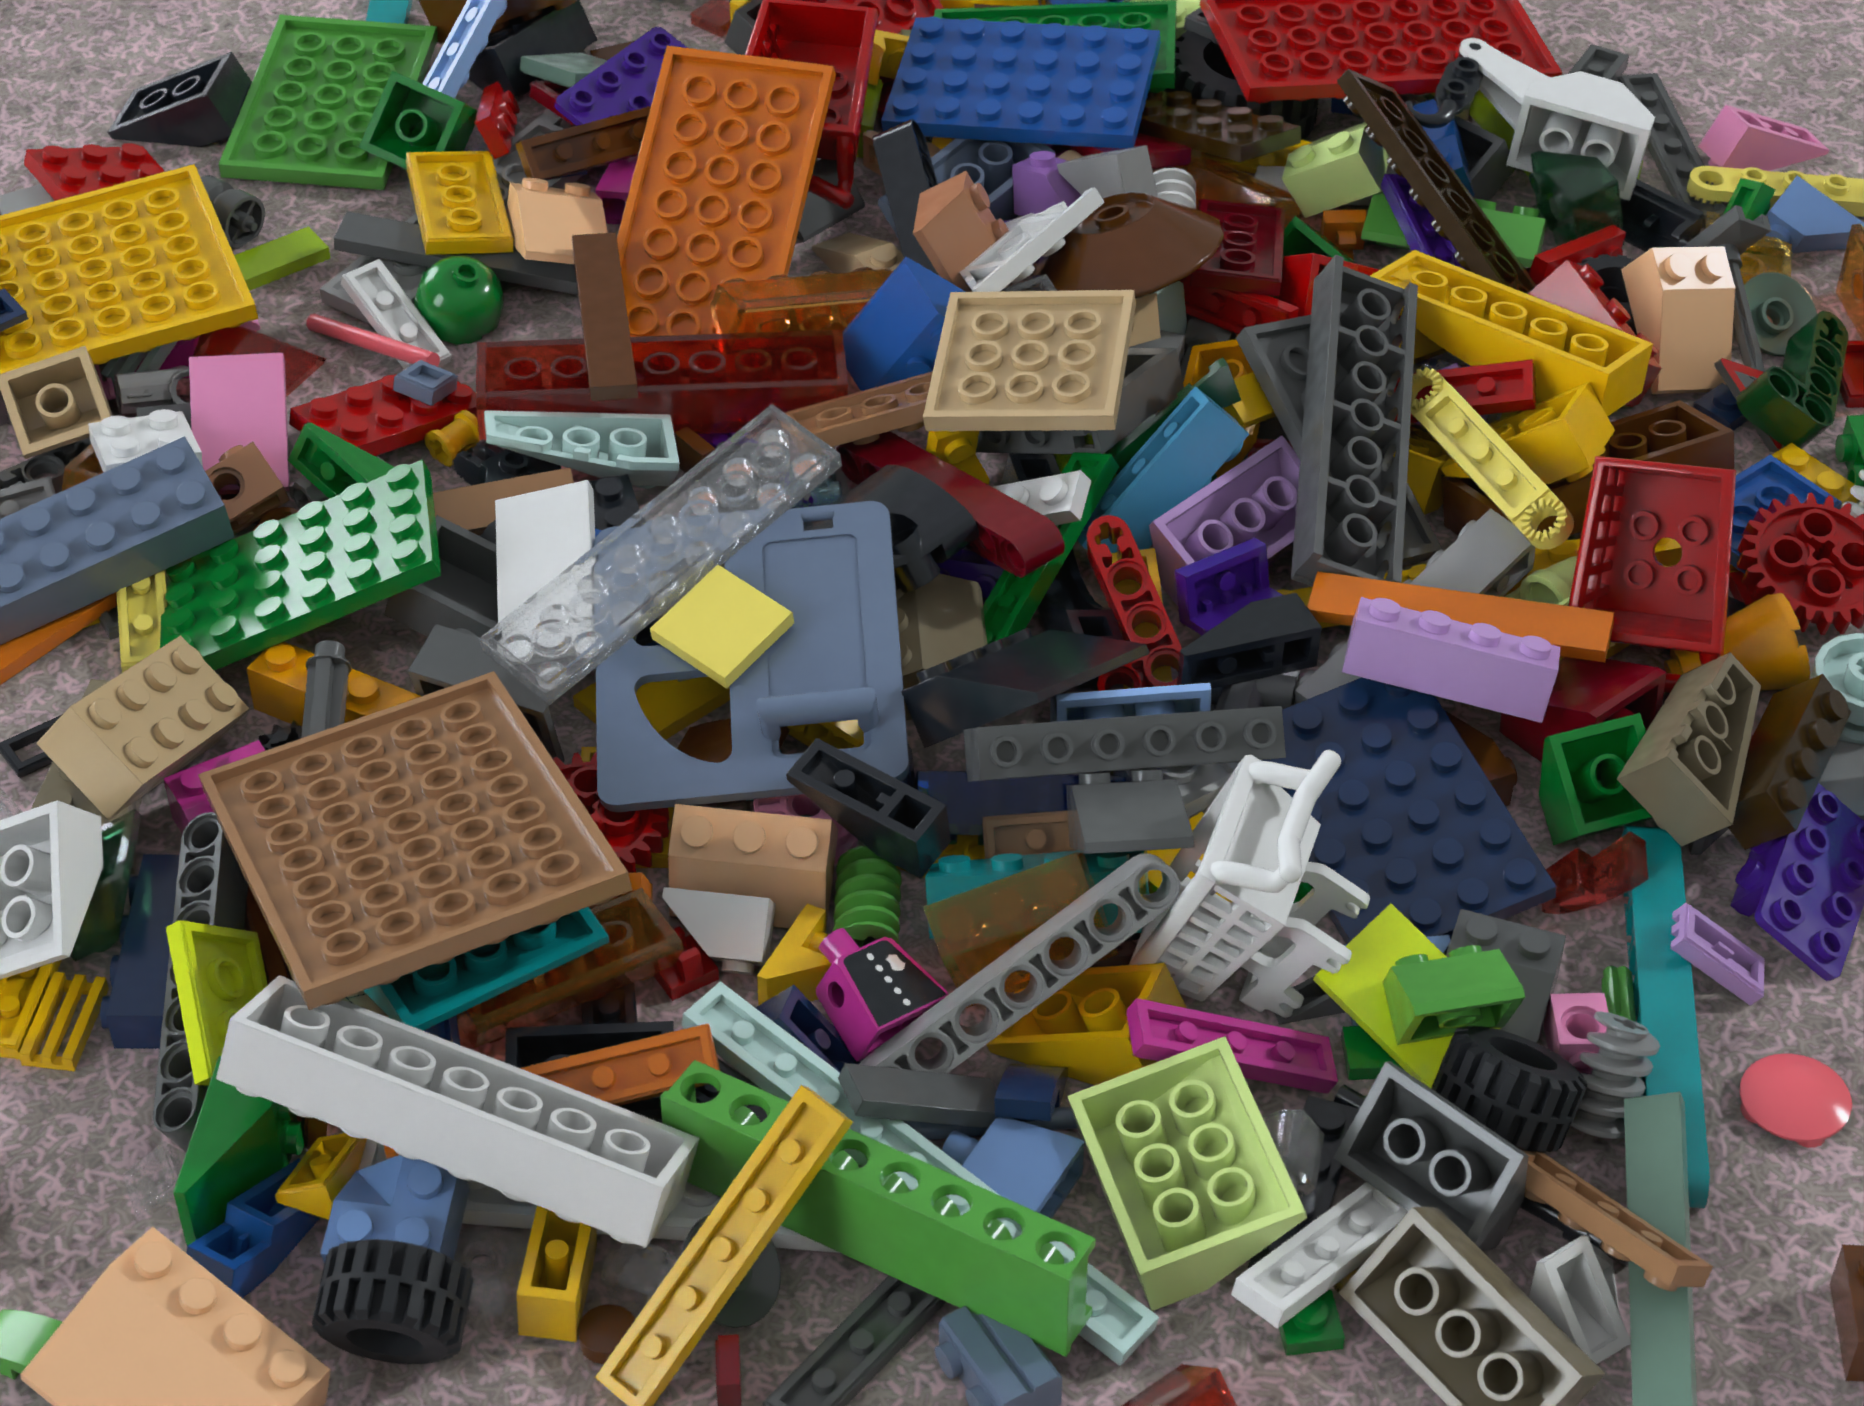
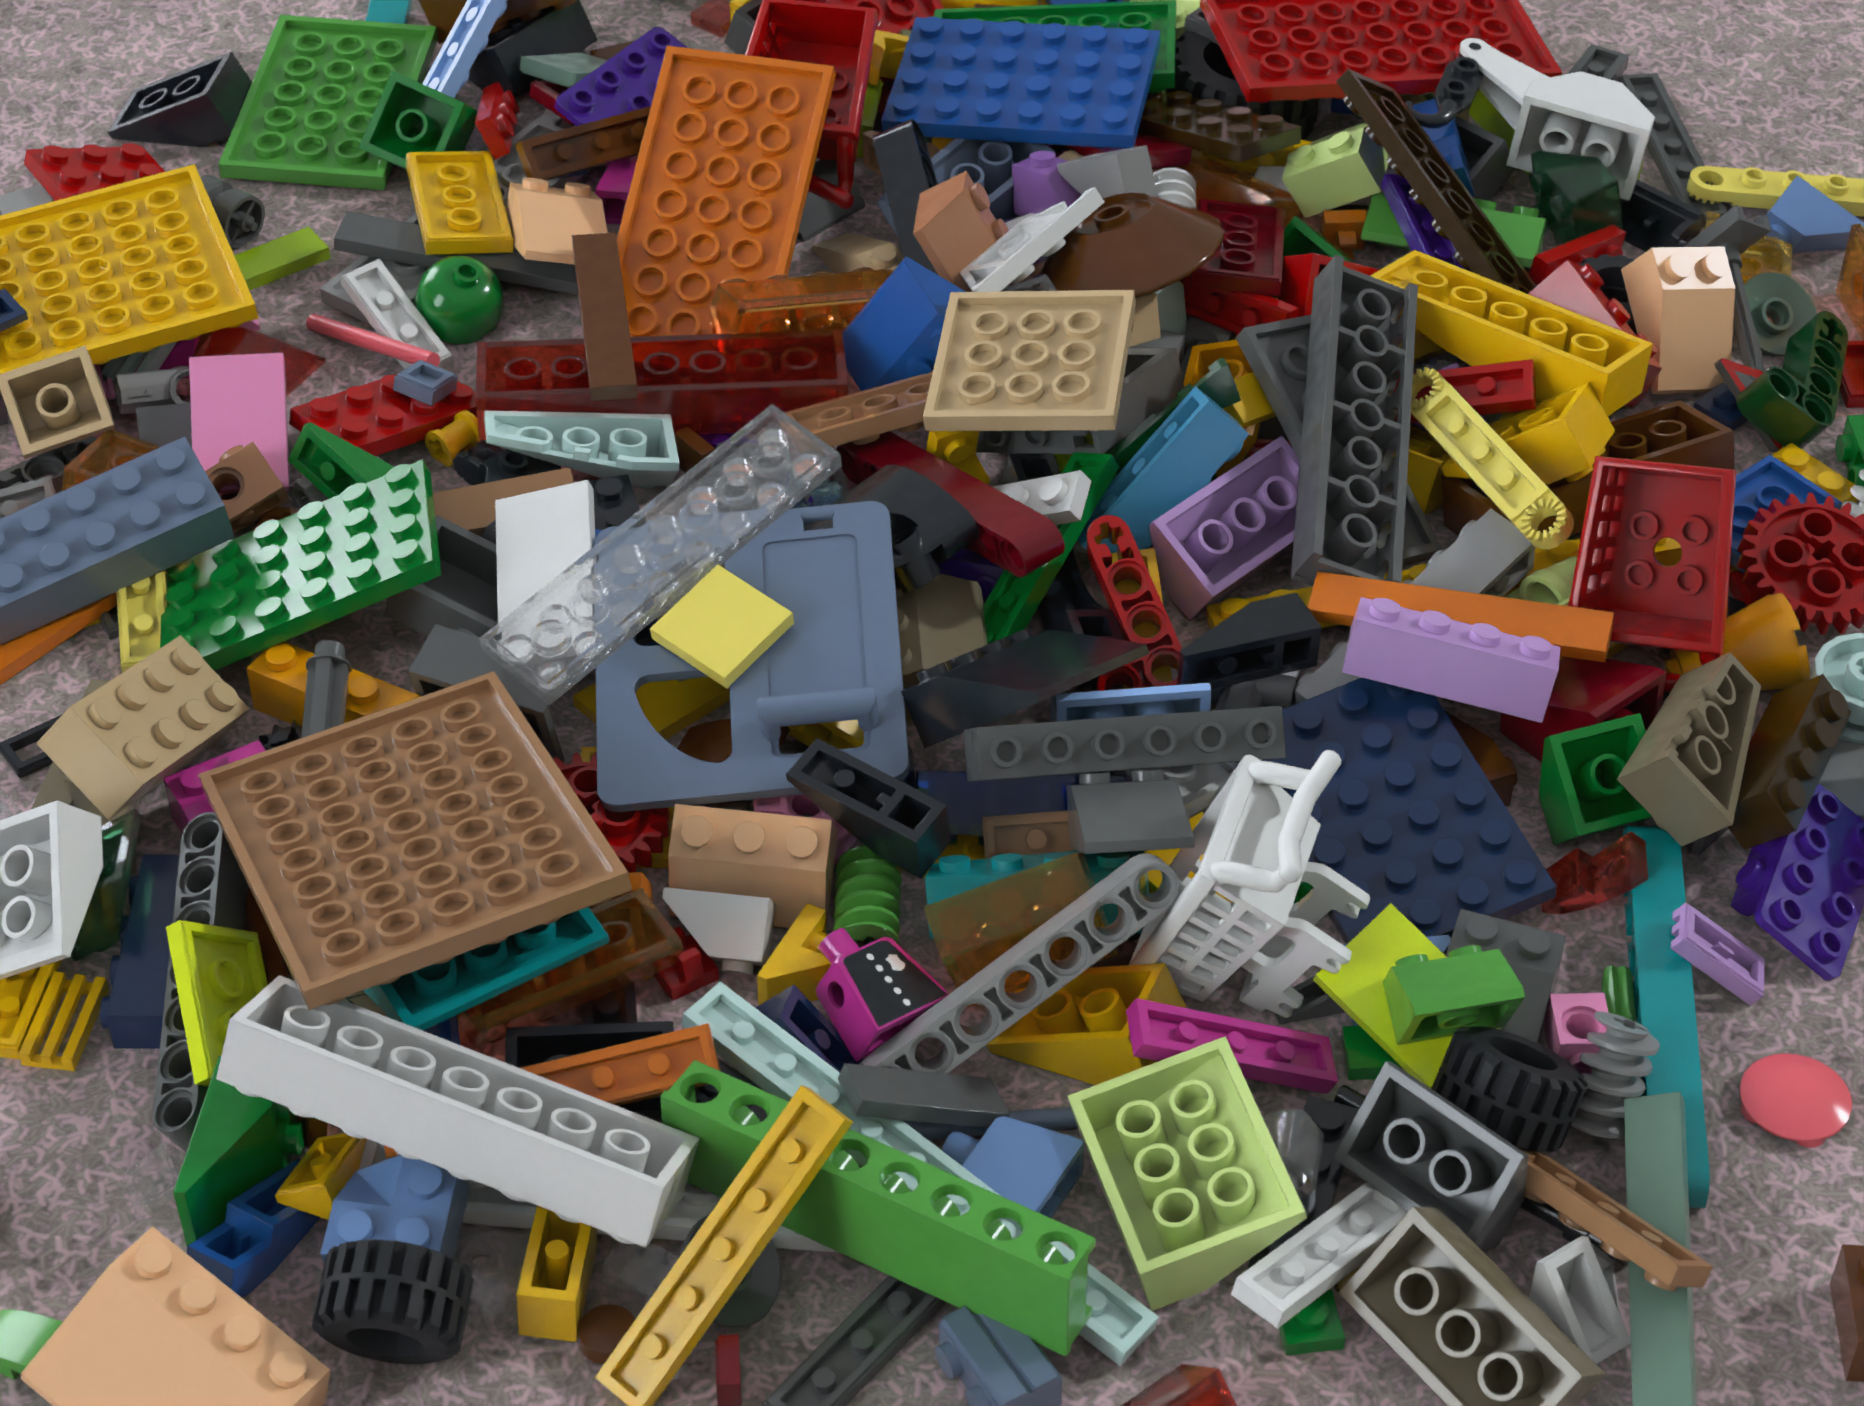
white plate [88,409,203,473] -> none
dark blue slope [994,1063,1068,1122] -> none
dark purple bracket [1175,538,1282,636] -> none
bright pink slope [1698,105,1830,171] -> none
green plate [1723,178,1776,221] -> none

